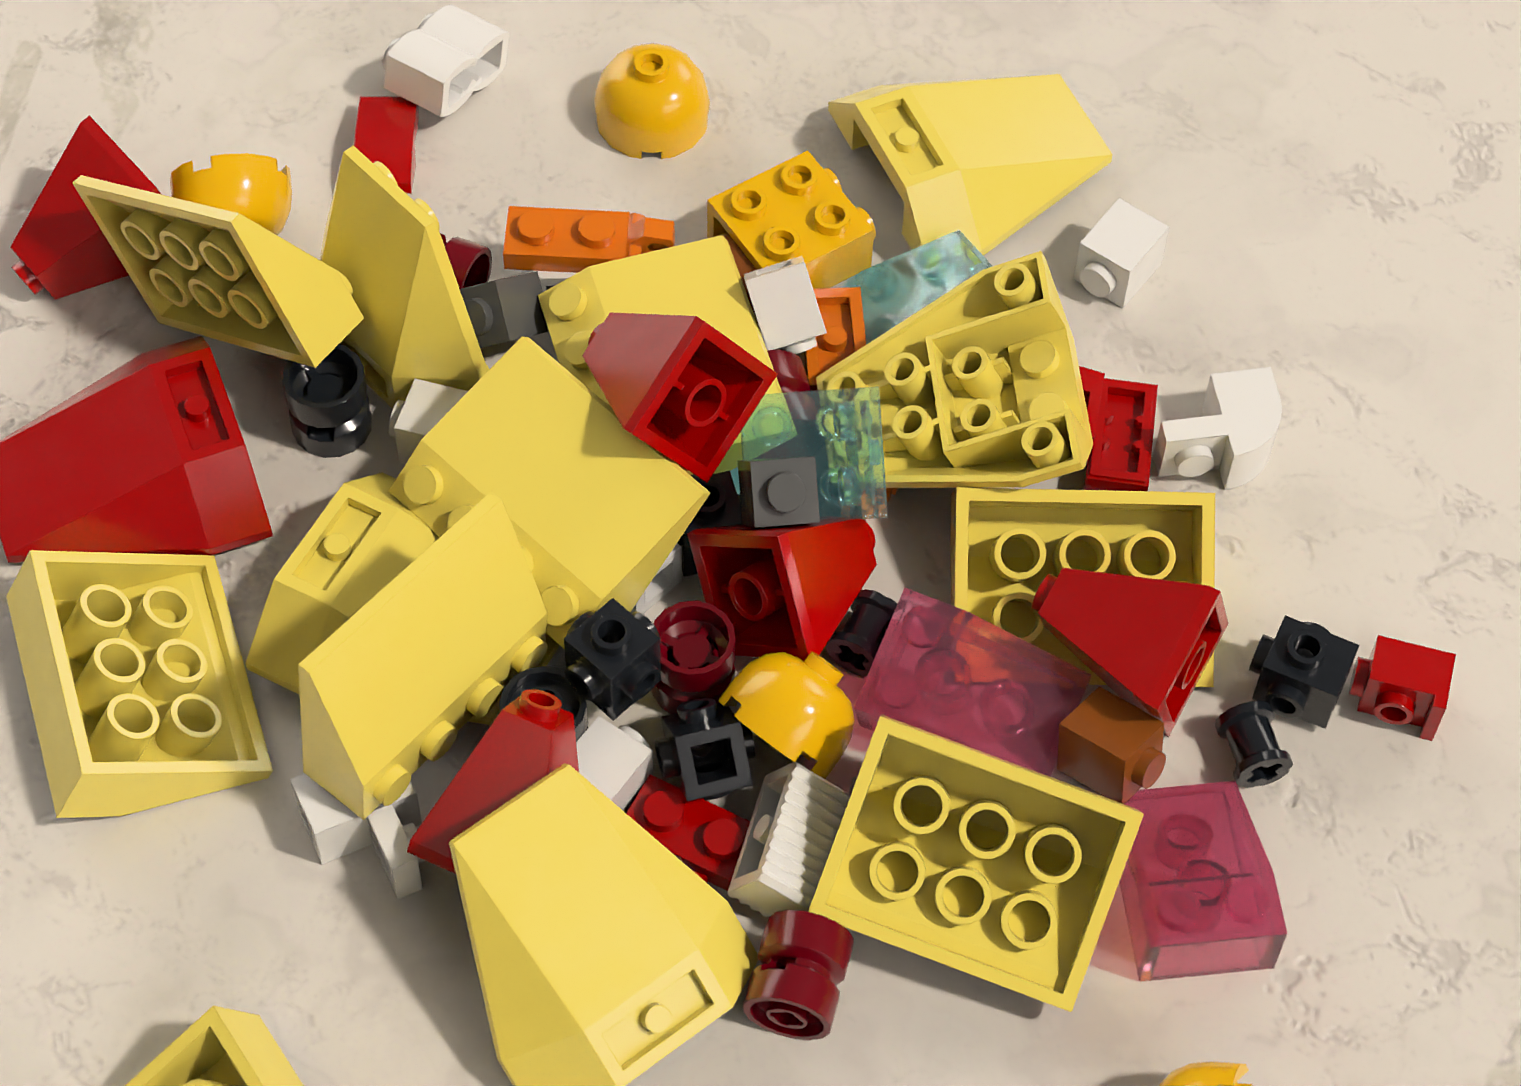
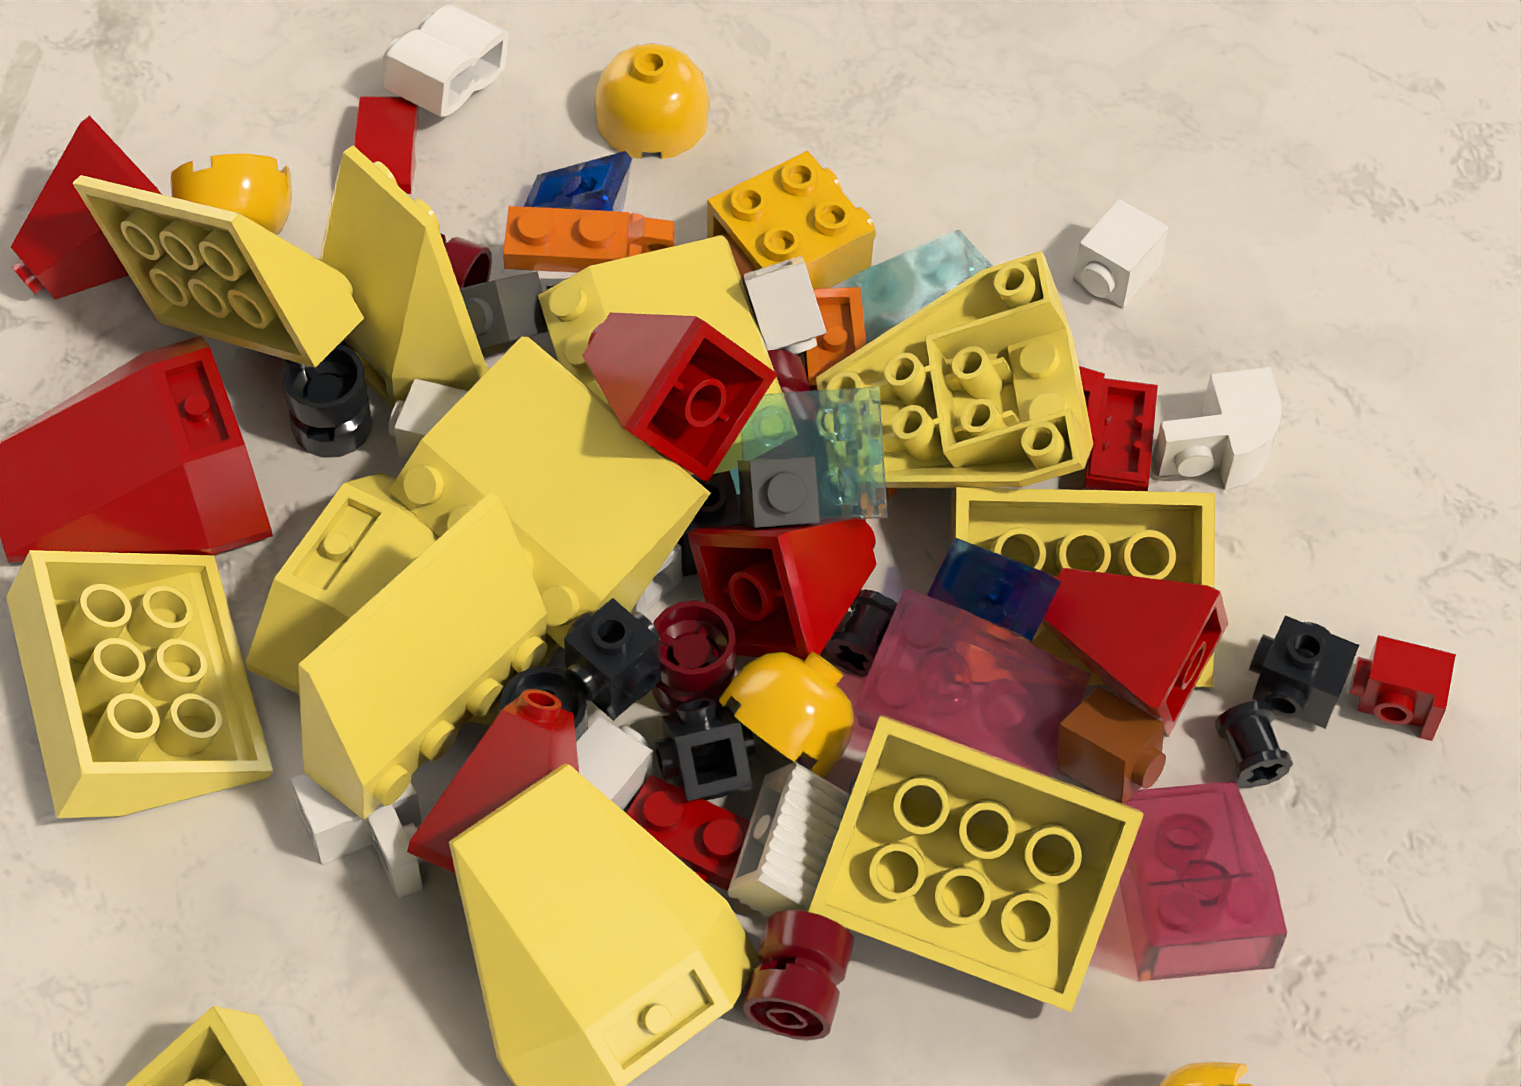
light yellow wedge [828,74,1113,276] -> none
none -> clear blue slope [524,151,632,212]
none -> clear blue slope [926,538,1061,642]

